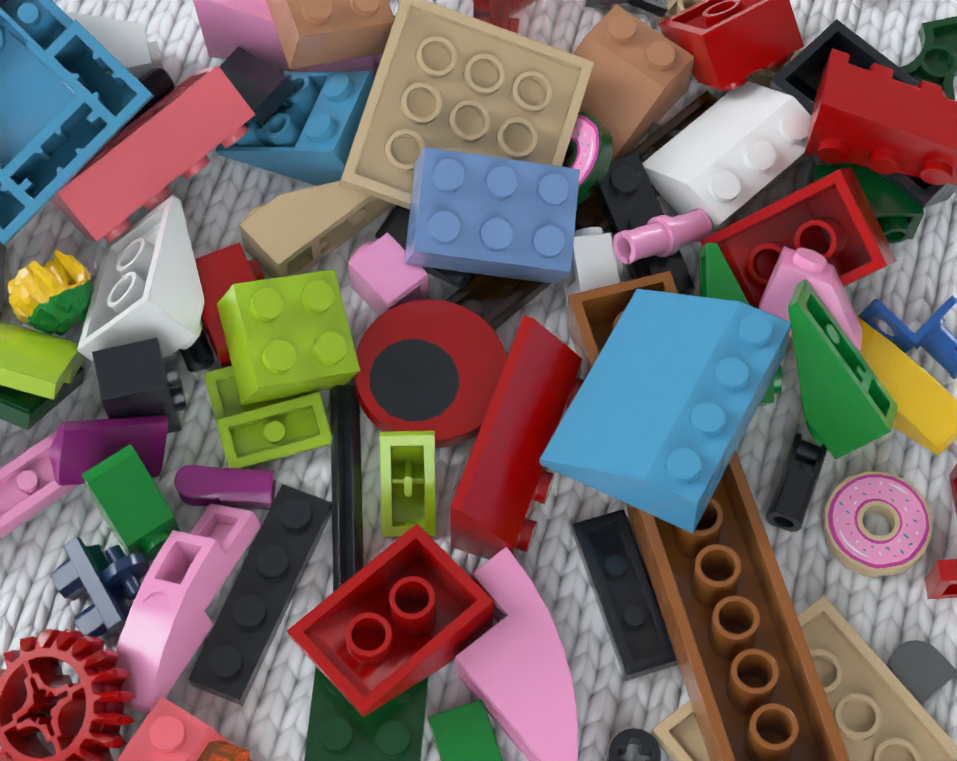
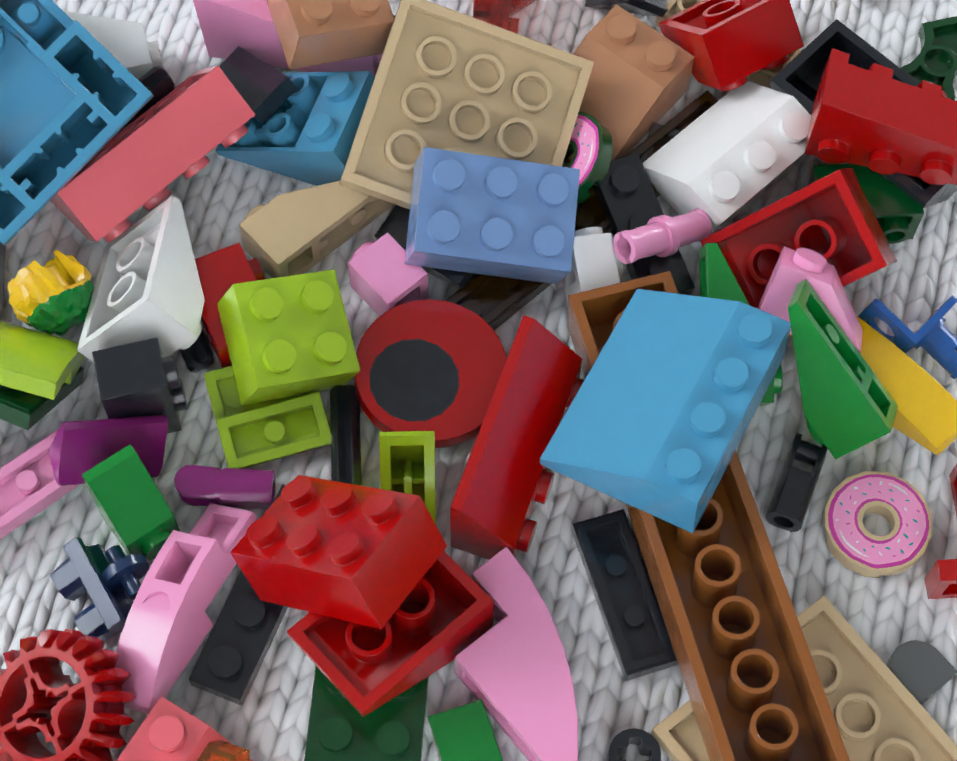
none -> red brick [230,475,447,629]

